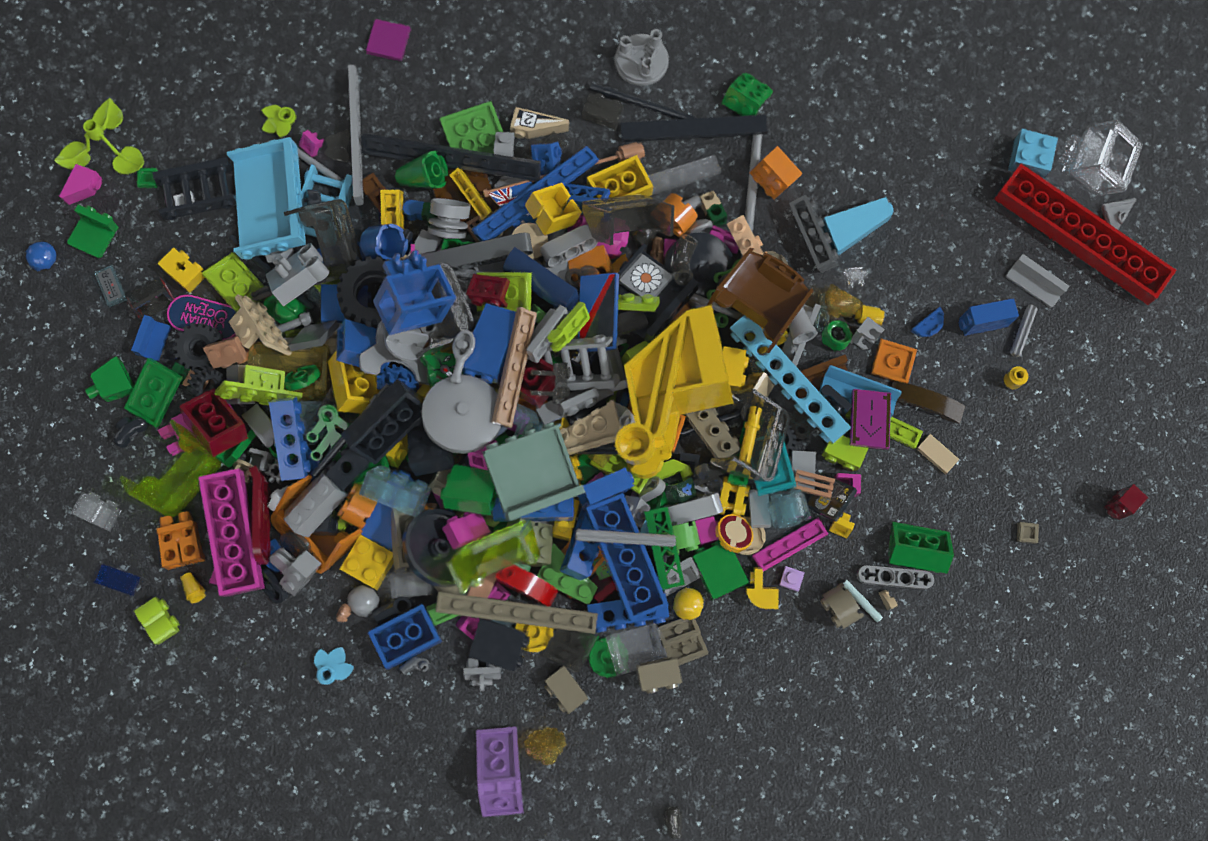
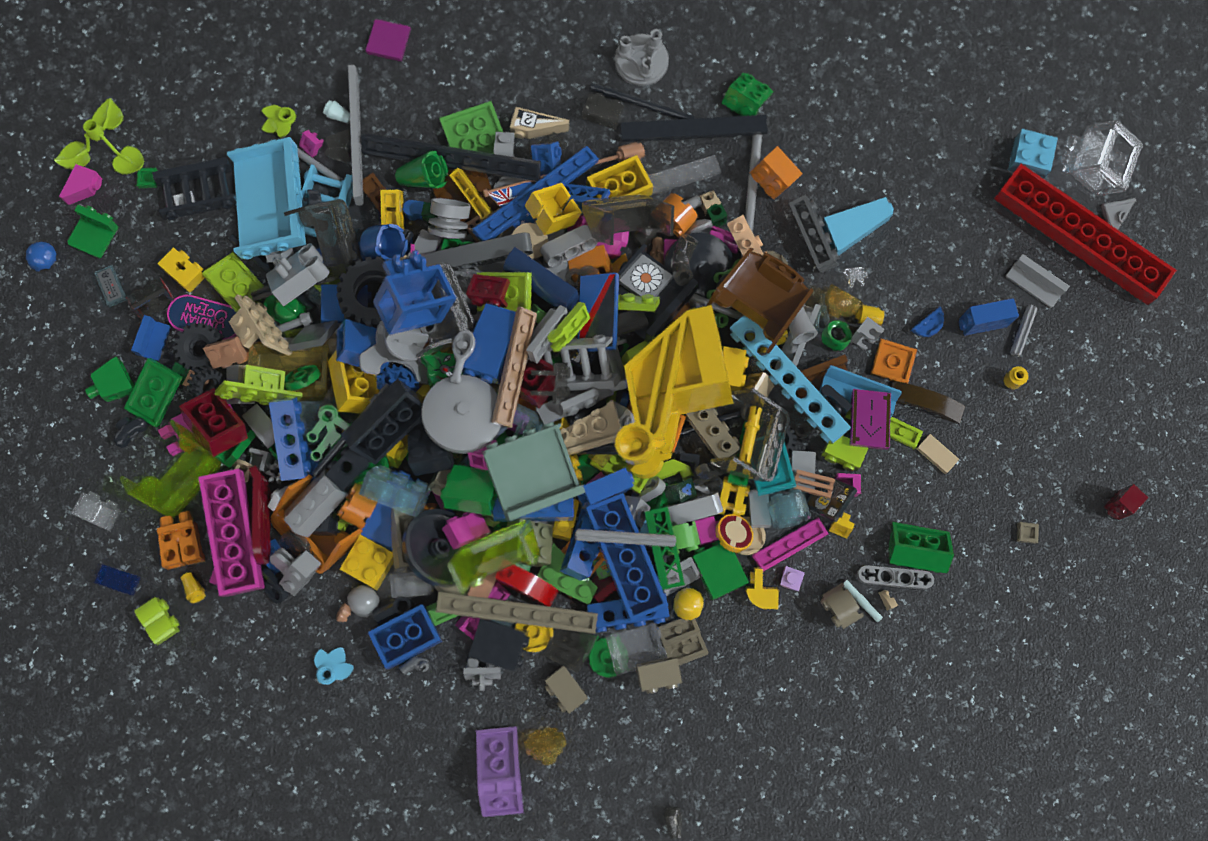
none -> light aqua cone [323,100,350,124]

